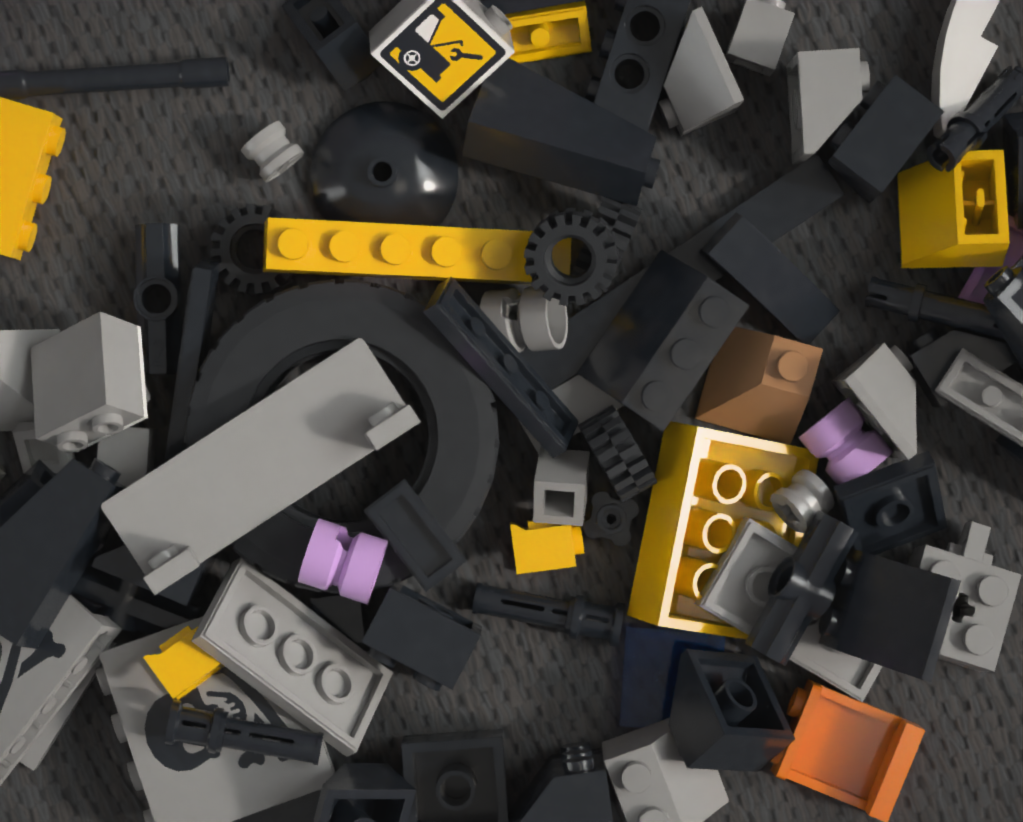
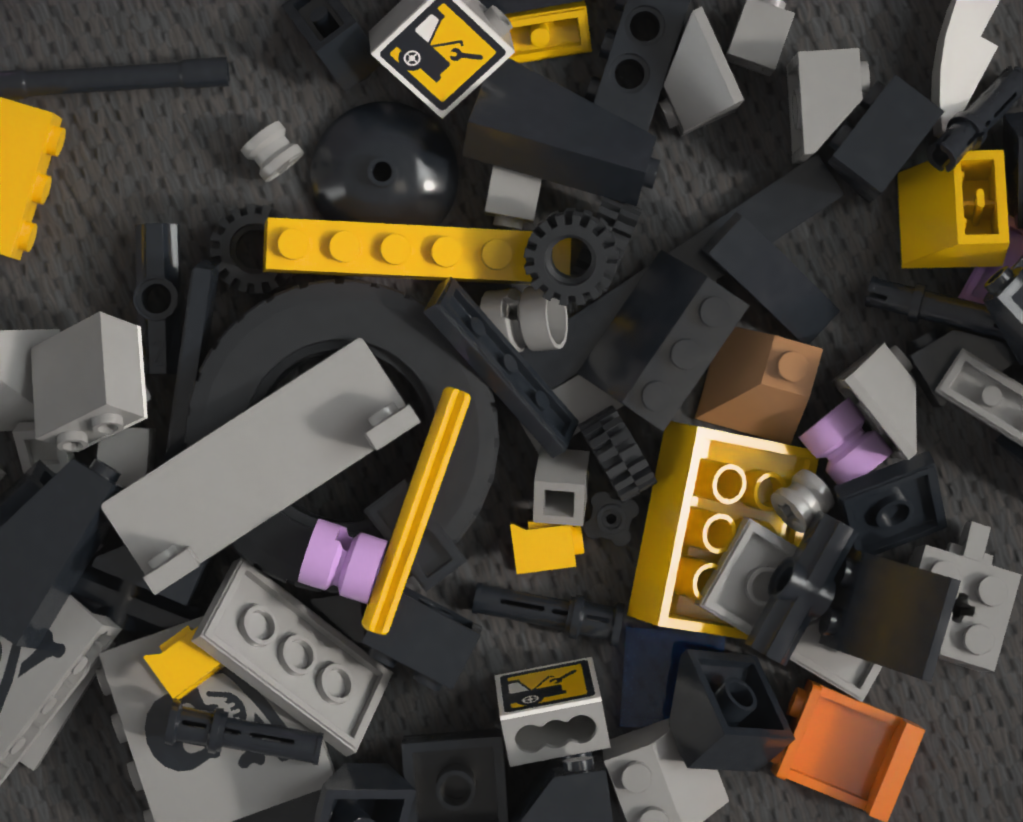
none -> yellow axle [361,387,471,635]
none -> light grey brick [485,165,542,231]
none -> piece [495,657,611,767]

